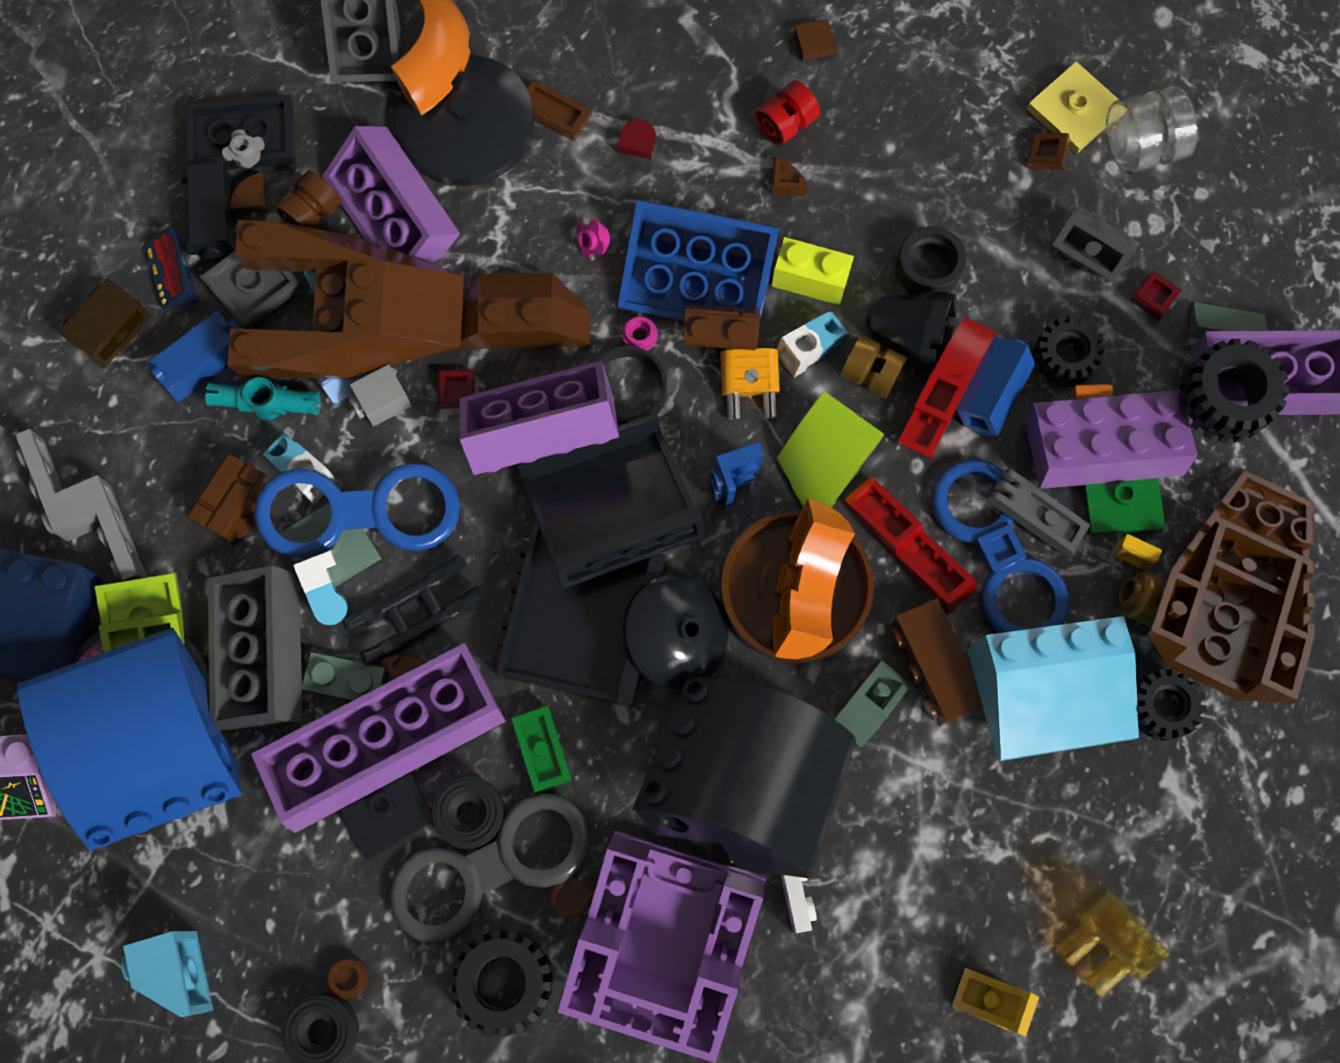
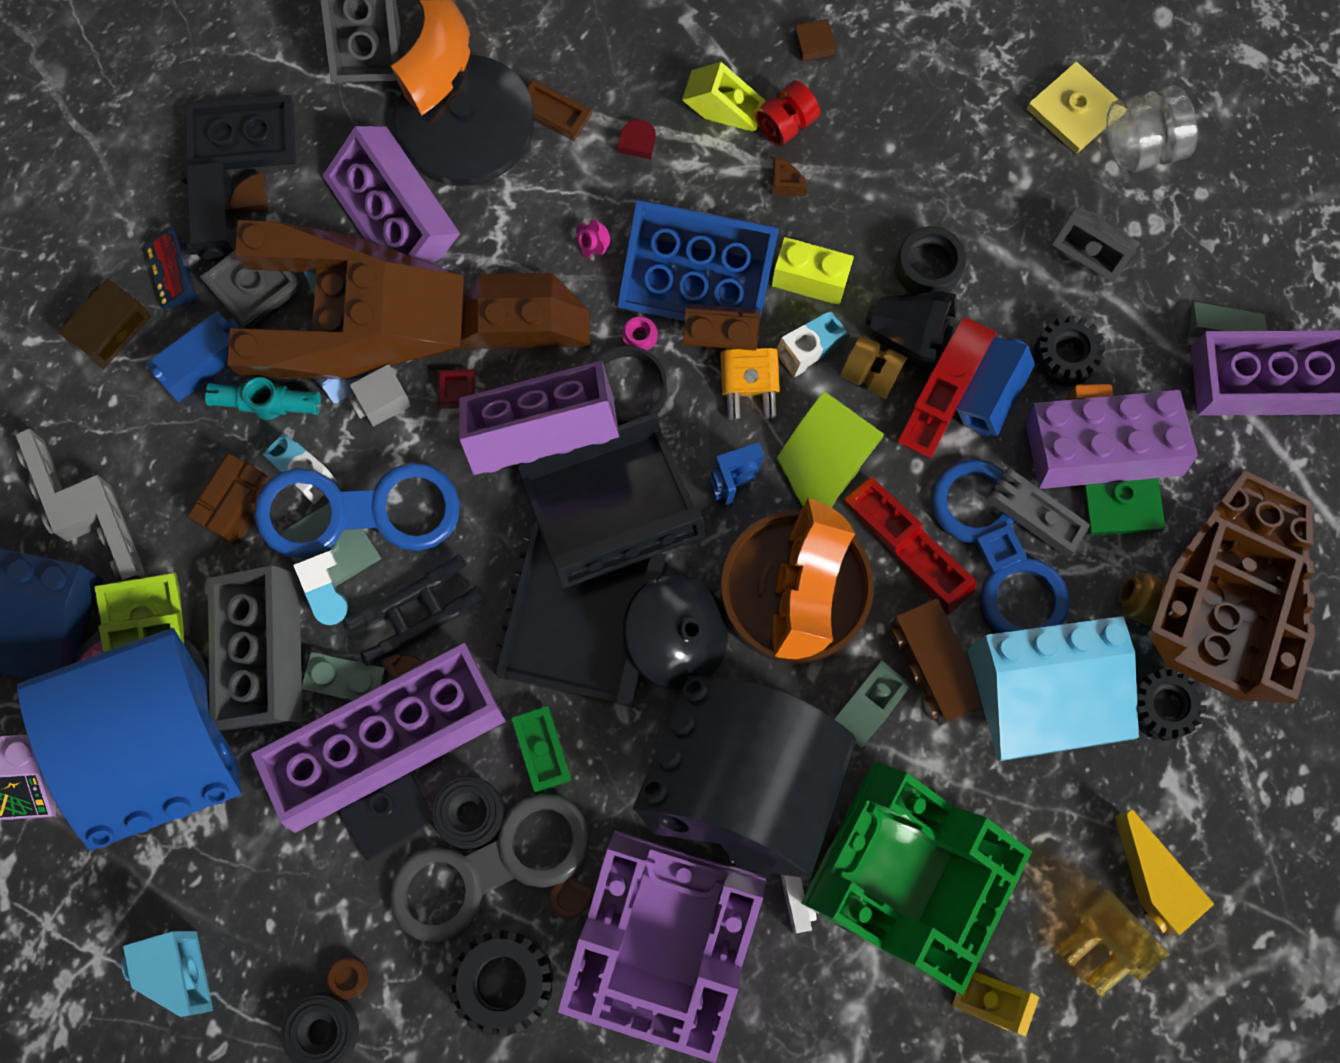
light grey plate [222,130,265,168] -> none
reddish brown wheel [274,170,342,229] -> none
reddish brown tile [1027,132,1071,170] -> none
yellow tile [1112,534,1162,571] -> none
dark red tile [1129,270,1182,321] -> none
black tyre [1178,339,1289,443] -> none
none -> neon yellow slope [682,62,765,131]
none -> green slope [801,761,1032,996]
none -> yellow slope [1115,809,1214,935]

